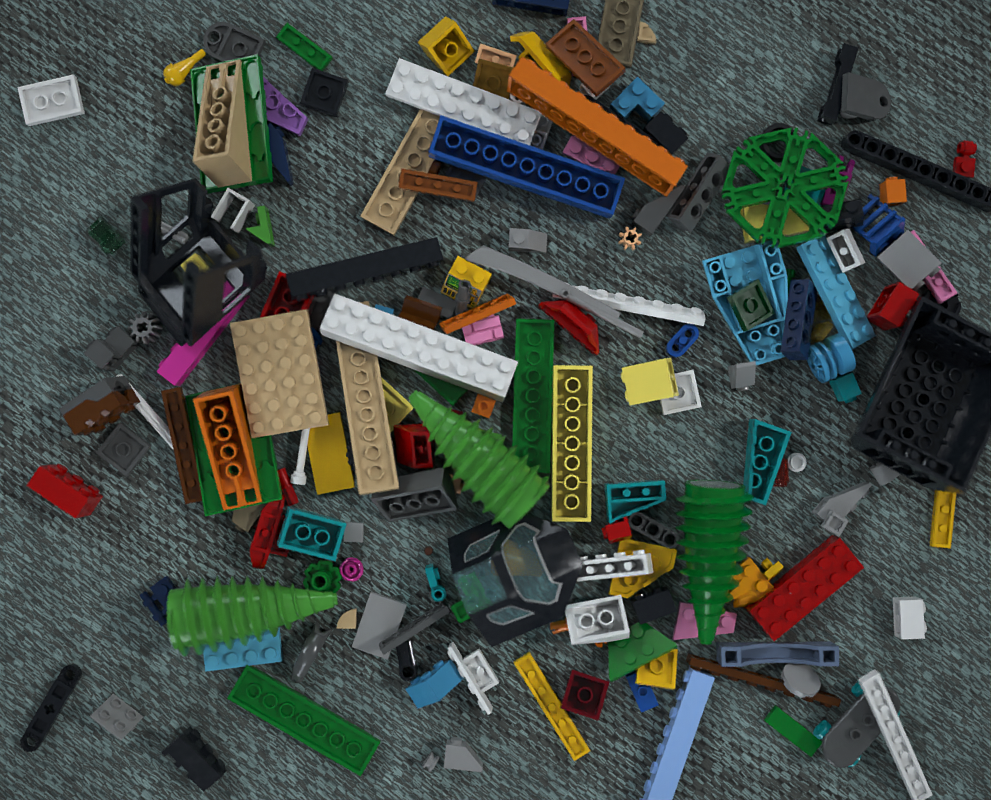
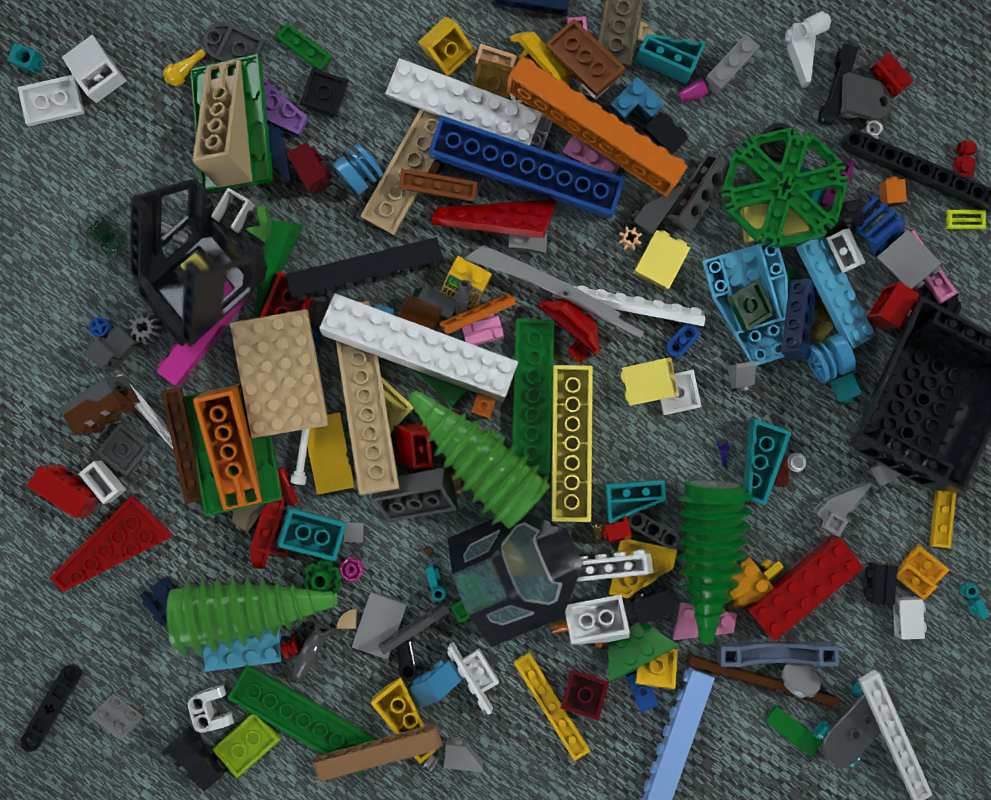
none -> teal brick [7,43,43,75]
none -> red wing [50,495,174,592]
none -> white slope [62,35,127,103]
none -> white brick [79,460,126,504]
none -> blue wheel [89,317,113,338]
none -> white piece [188,684,234,733]
none -> lime tile [212,714,281,778]
none -> green wedge [254,219,303,315]
none -> red wheel [280,636,302,660]
none -> dark red brick [287,142,332,195]
none -> medium nougat beam [312,724,443,781]
none -> dark azure wheel [332,143,384,196]
none -> yellow wedge [371,677,435,764]
none -> red wing [431,199,557,239]
none -> red slope [567,341,590,363]
none -> clear yellow tile [592,521,602,541]
none -> light yellow brick [633,230,690,291]
none -> teal wedge [634,34,706,85]
none -> dark pink cone [678,79,708,103]
none -> light grey arch [704,34,760,96]
none -> dark purple hand [716,439,730,467]
none -> white slope [785,23,816,88]
none -> white brick [800,11,831,38]
none -> white plate [860,119,883,139]
none -> black brick [864,562,898,605]
none -> red bracket [870,53,914,98]
none -> light orange slope [897,544,950,600]
none -> neon yellow tile [946,210,986,230]
none -> teal plate [959,582,990,619]

